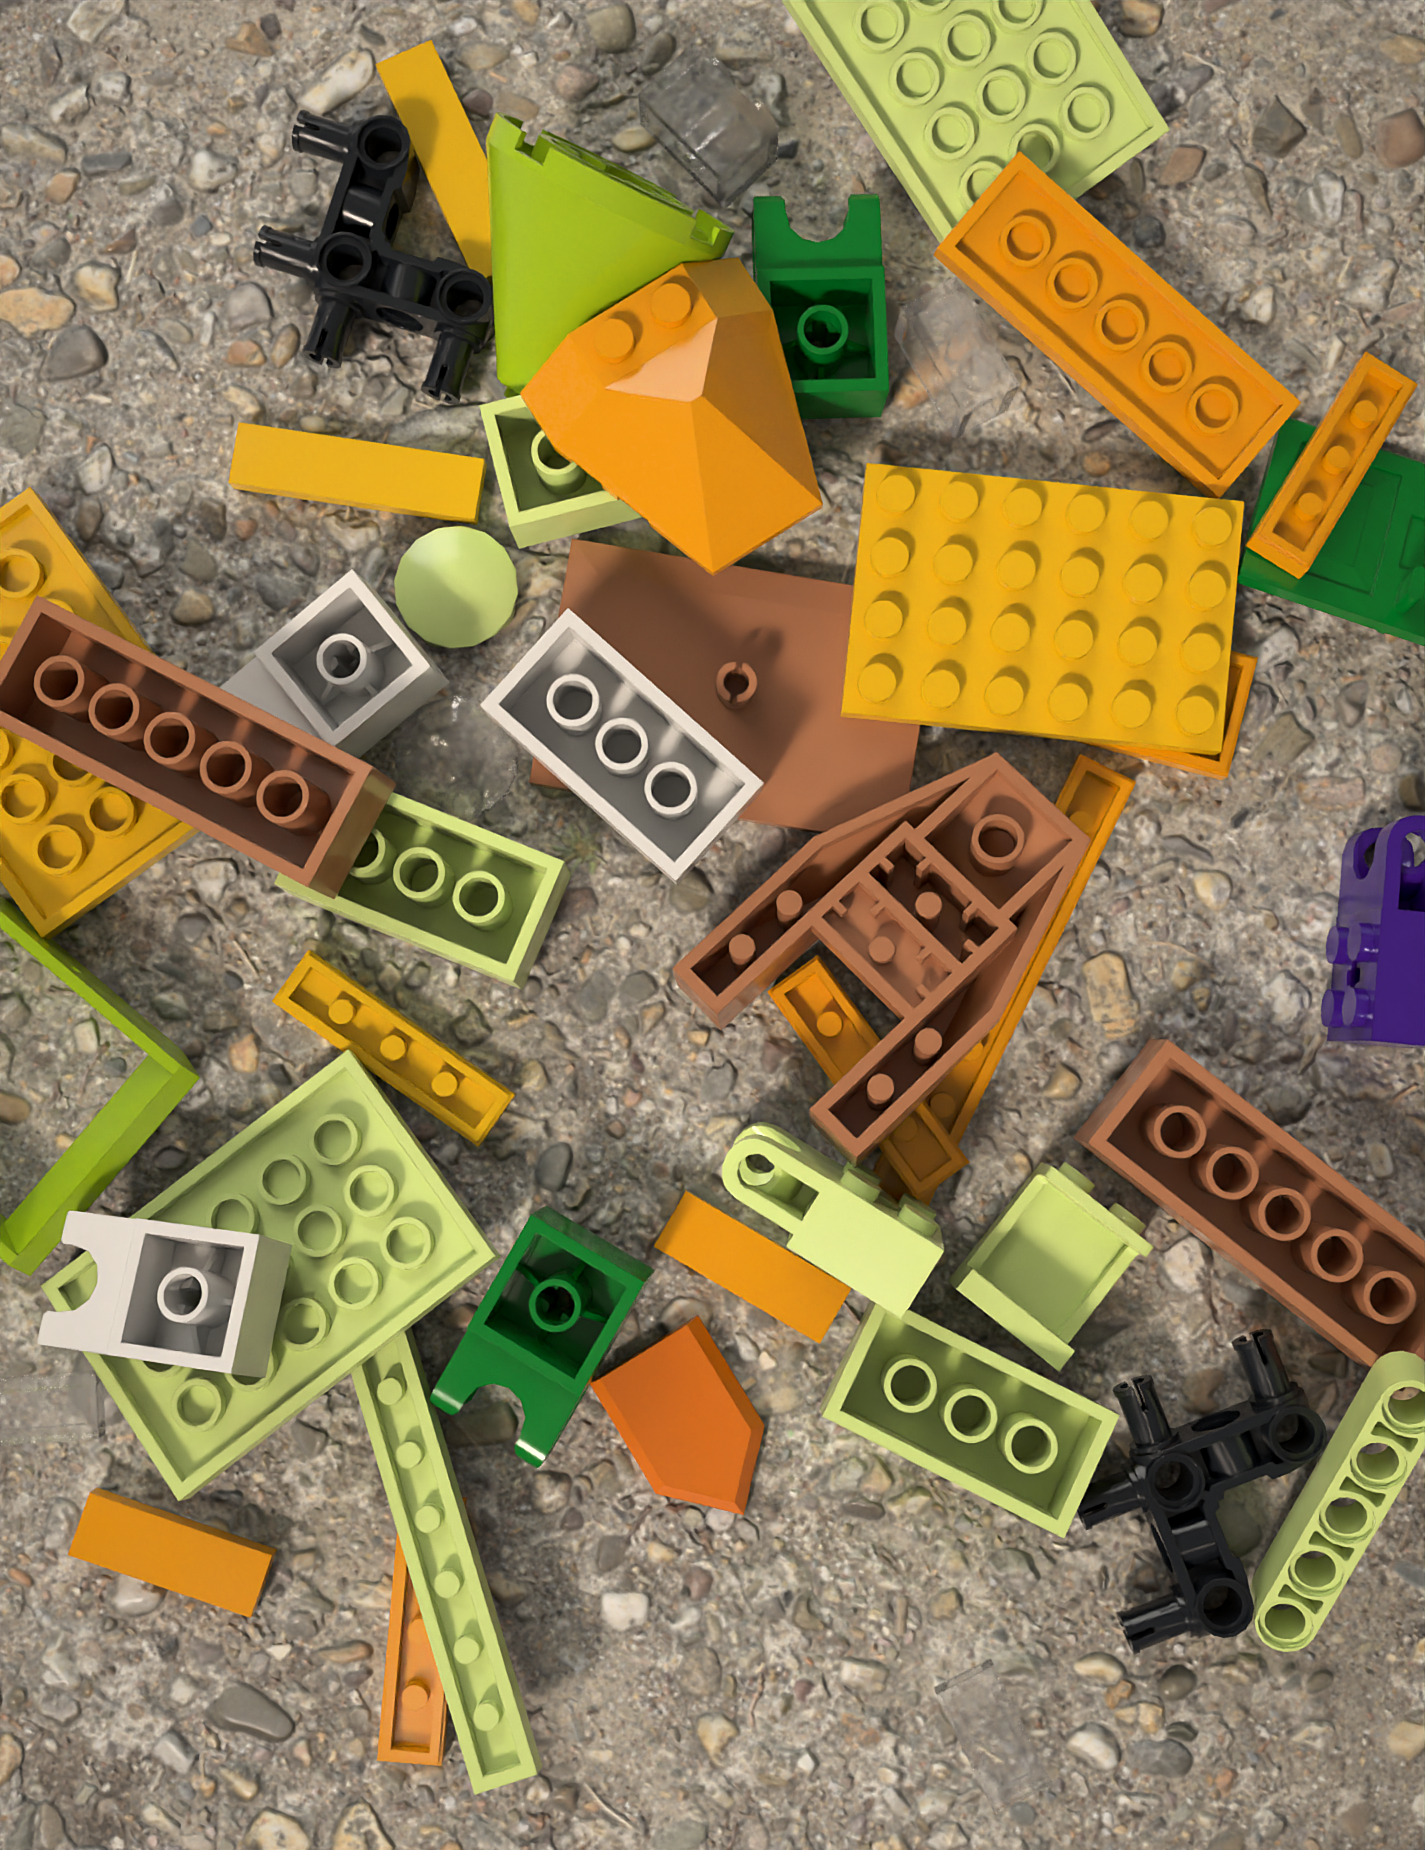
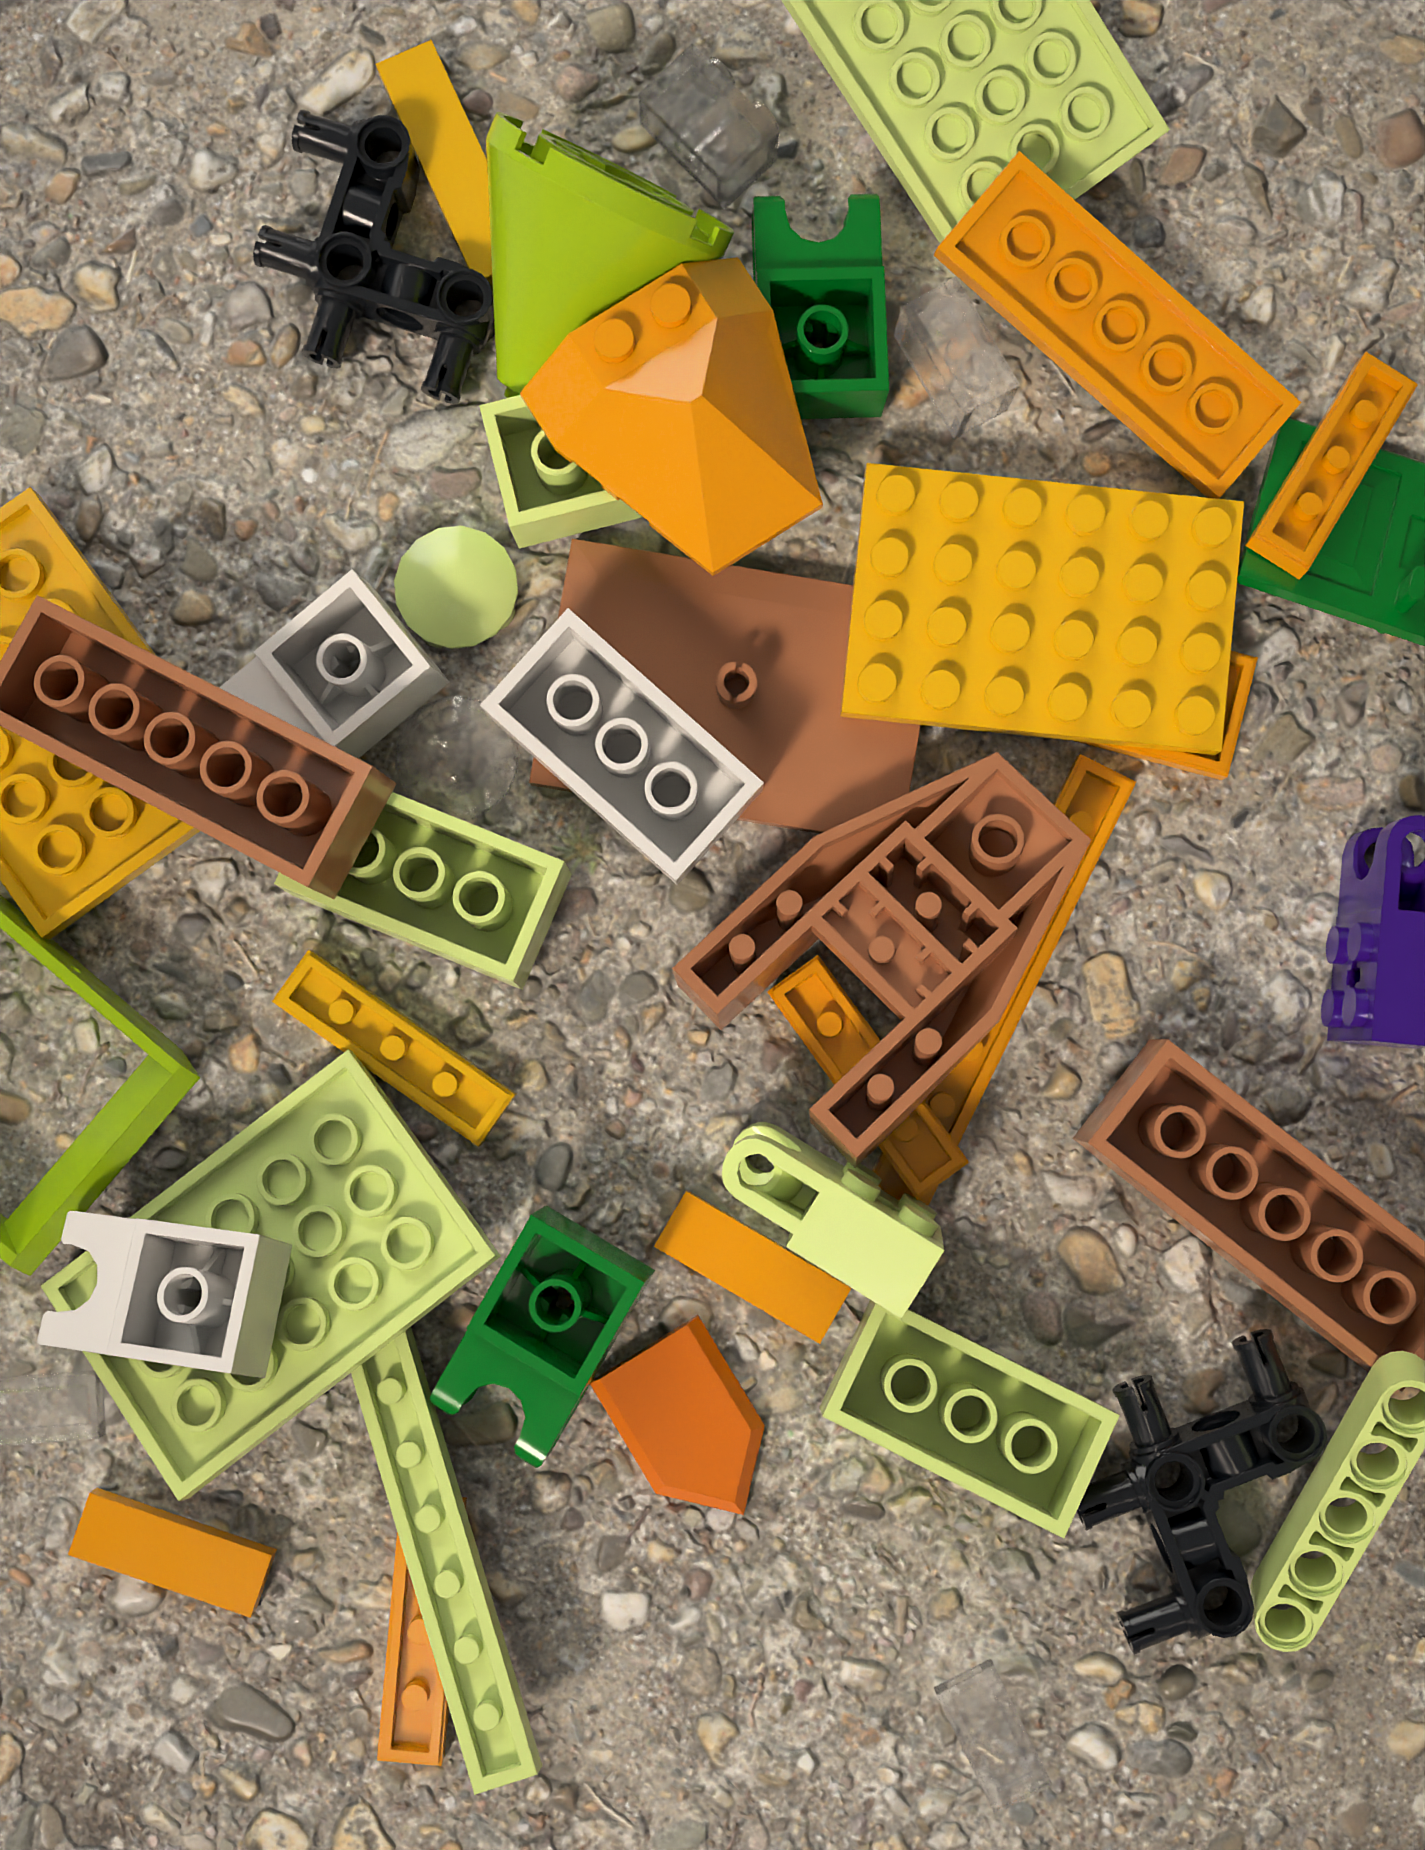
yellow tile [228,422,487,525] -> none
yellowish green panel [948,1162,1154,1371] -> none

